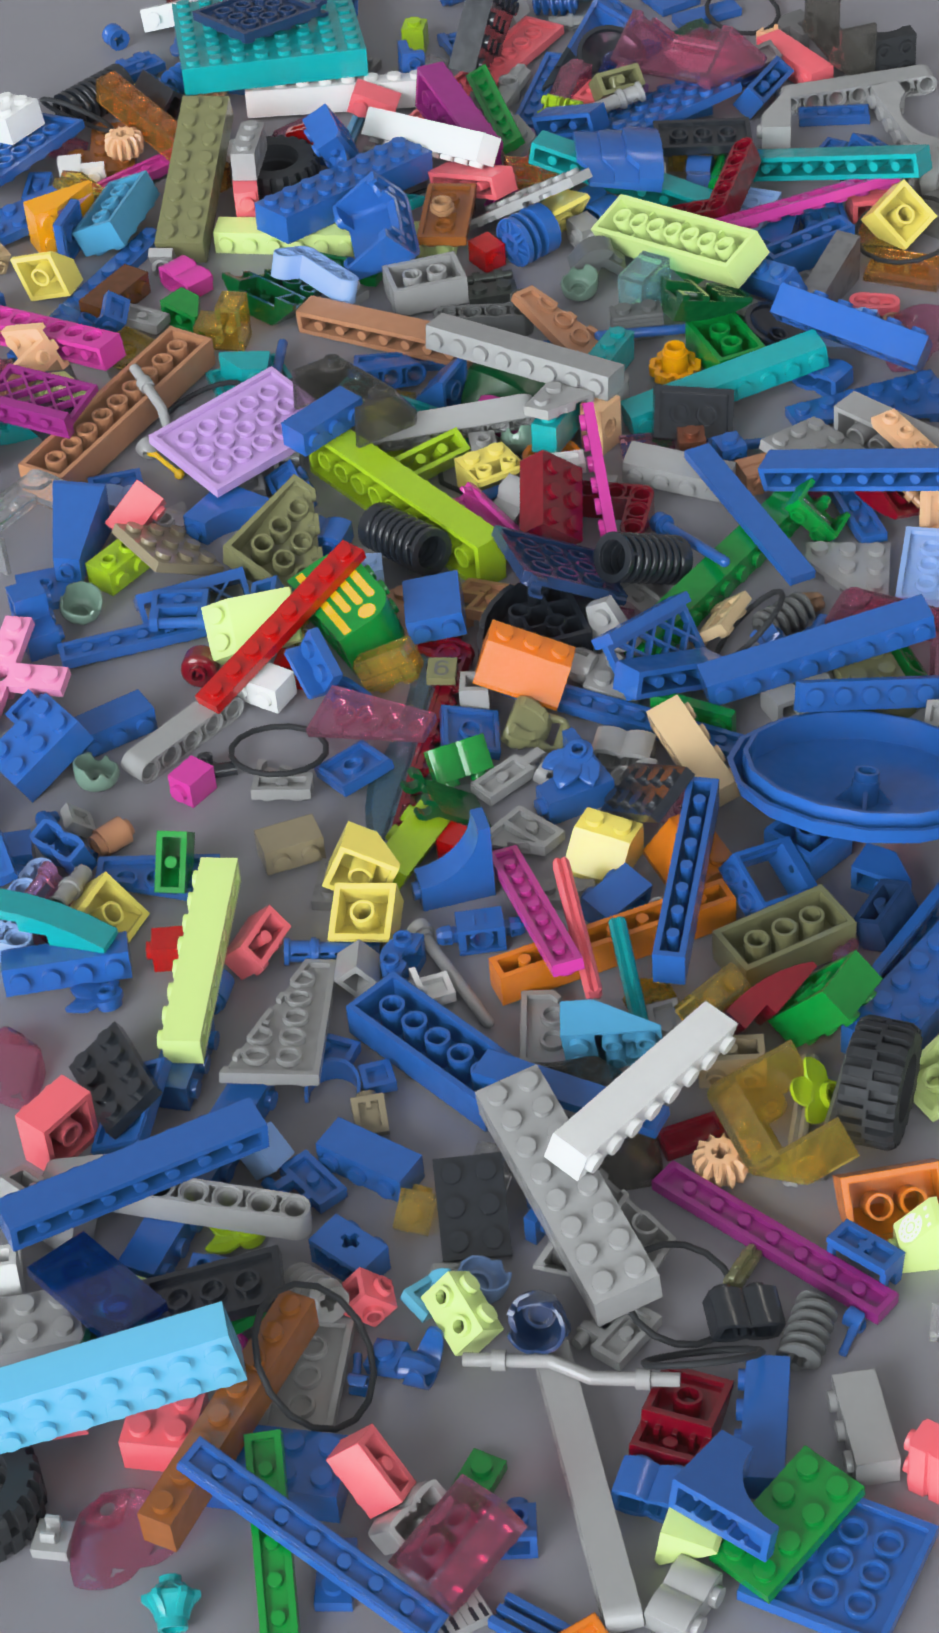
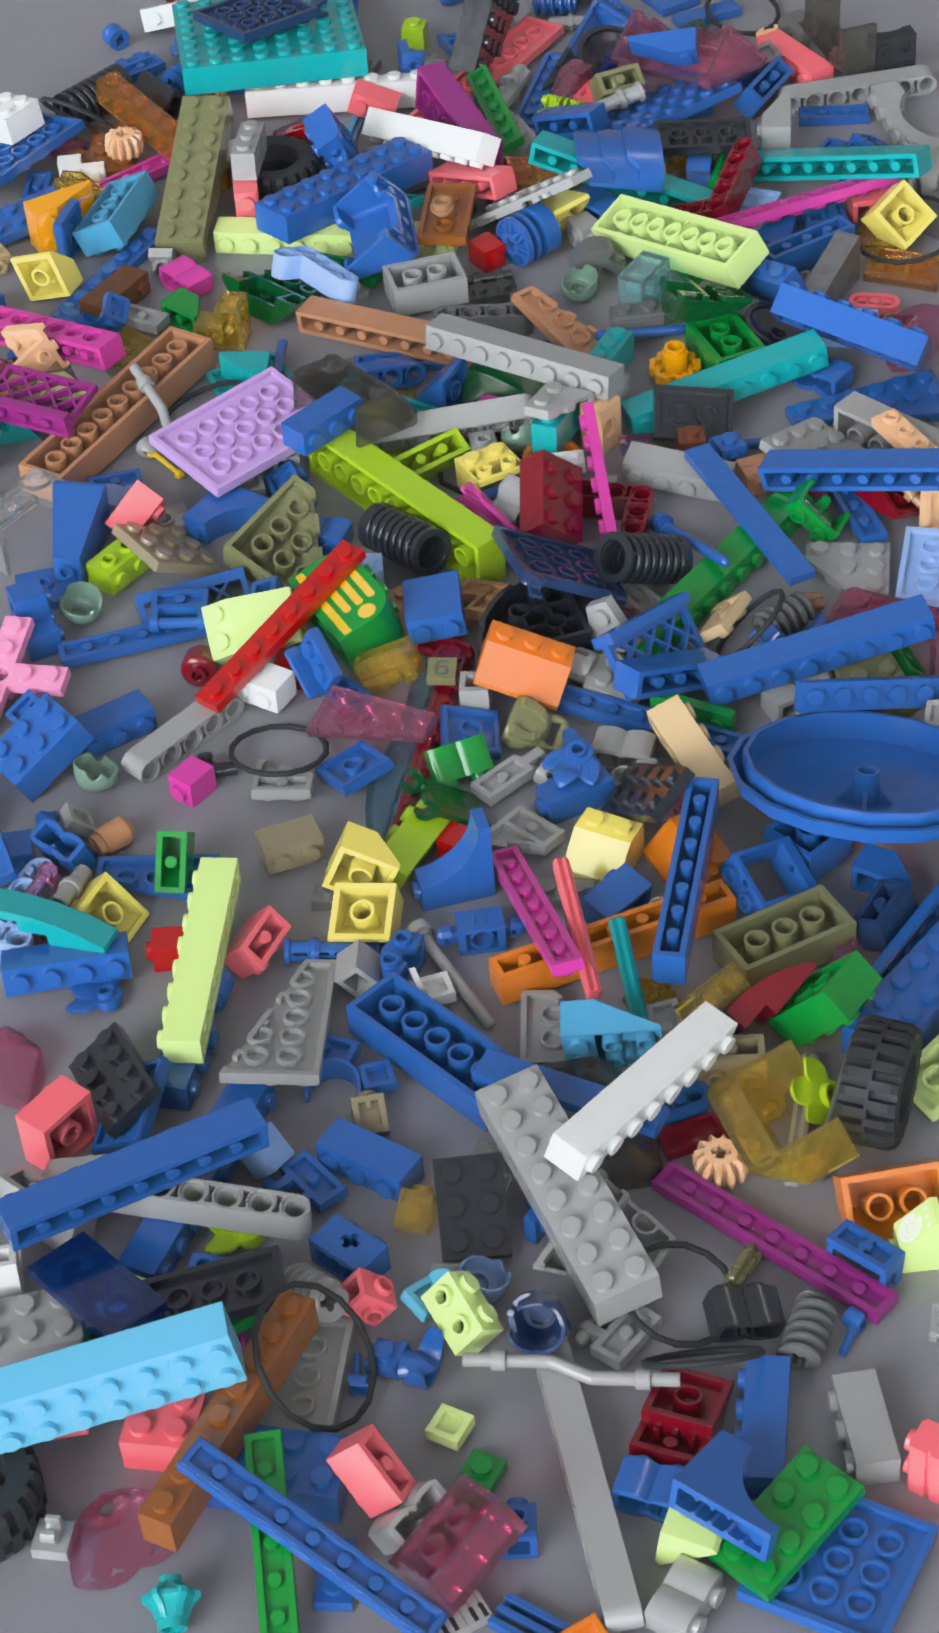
none -> yellowish green plate [425,1403,475,1451]
none -> blue slope [627,26,700,67]
none -> blue plate [663,1081,712,1125]

